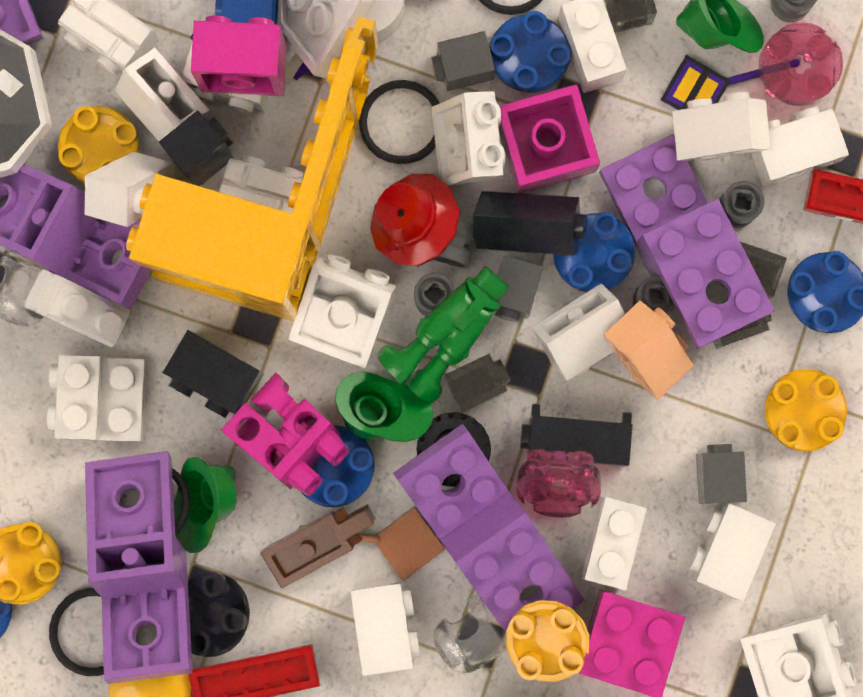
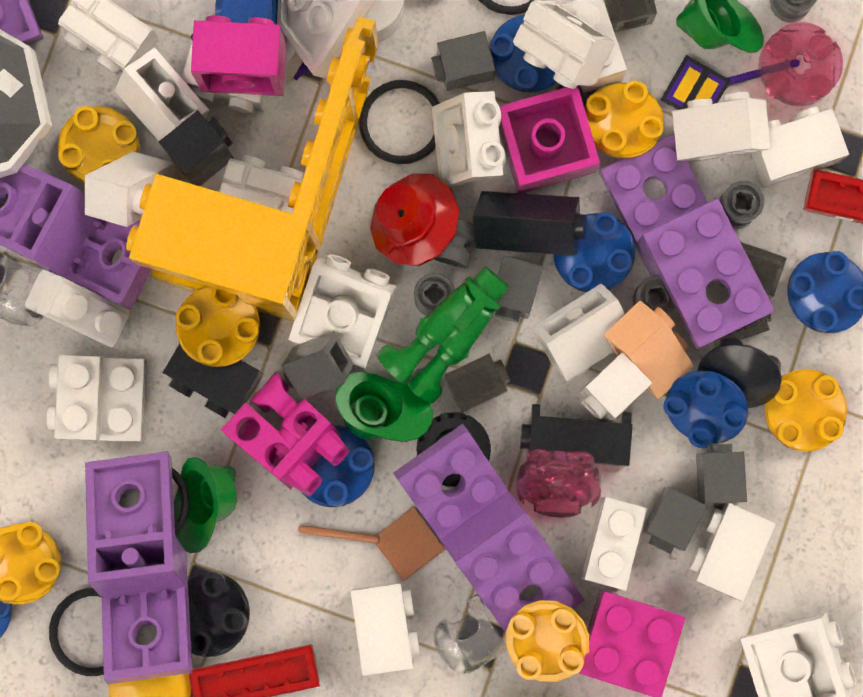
reddish brown hinge [260,504,376,588] -> none
none -> yellow dish [175,286,260,367]
none -> dark grey brick [281,331,354,400]
none -> white brick [513,0,615,89]
none -> white brick [579,352,652,422]
none -> yellow dish [584,80,664,158]
none -> dark grey brick [642,487,707,554]
none -> blue dish [663,371,748,448]
none -> black dish [697,338,782,408]

